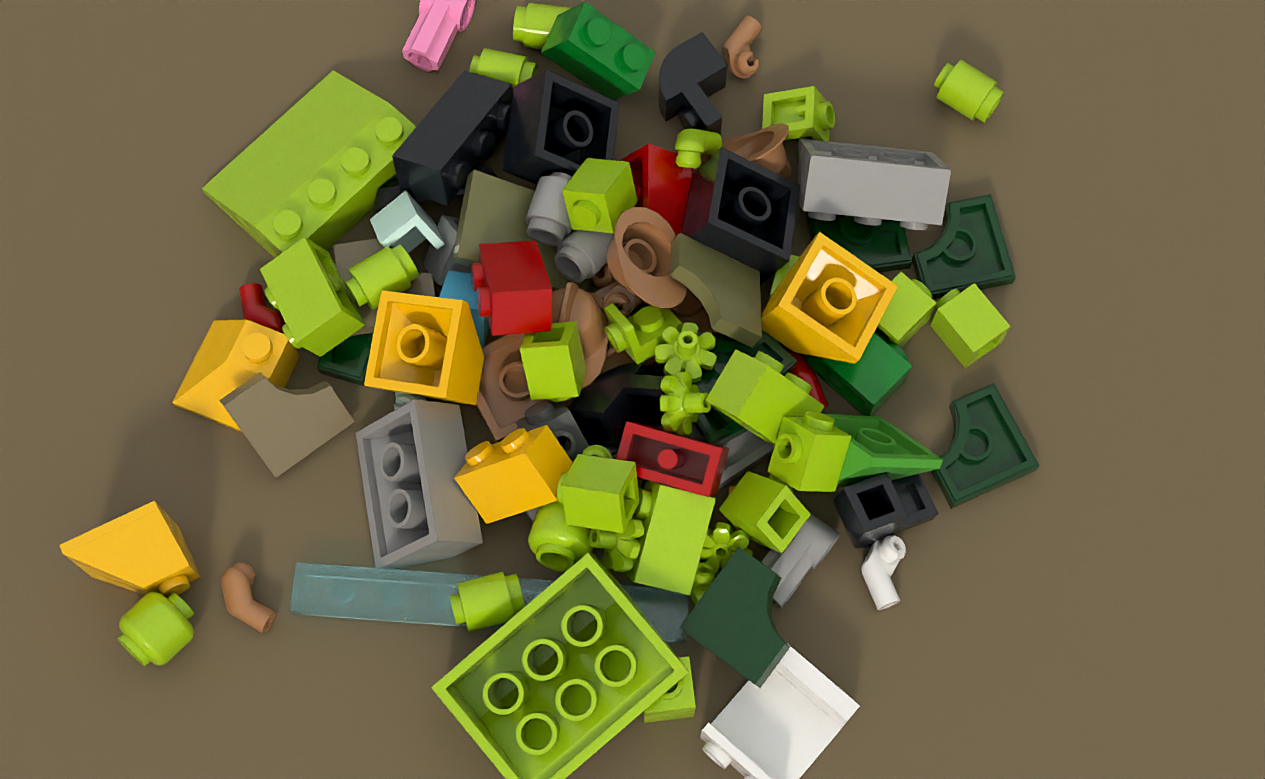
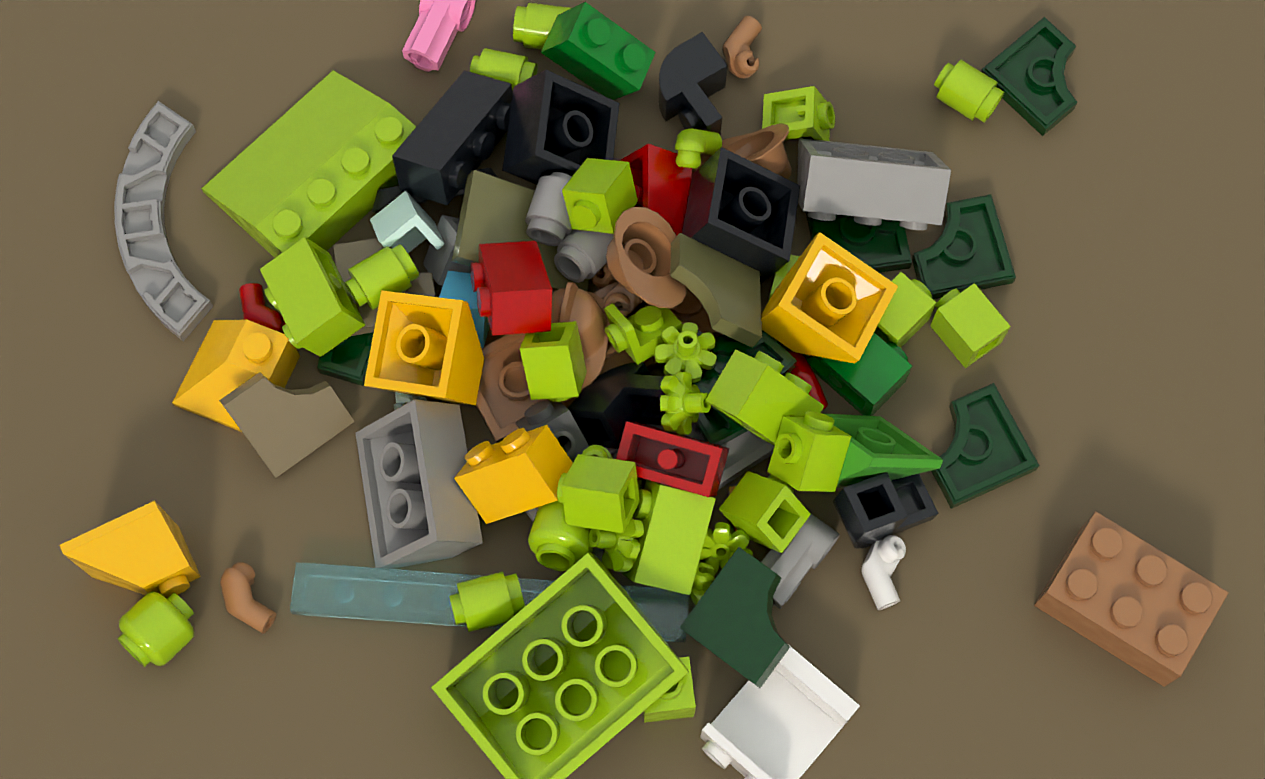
none -> light grey tile [114,101,213,342]
none -> dark green tile [981,17,1077,136]
none -> medium nougat brick [1034,511,1229,687]

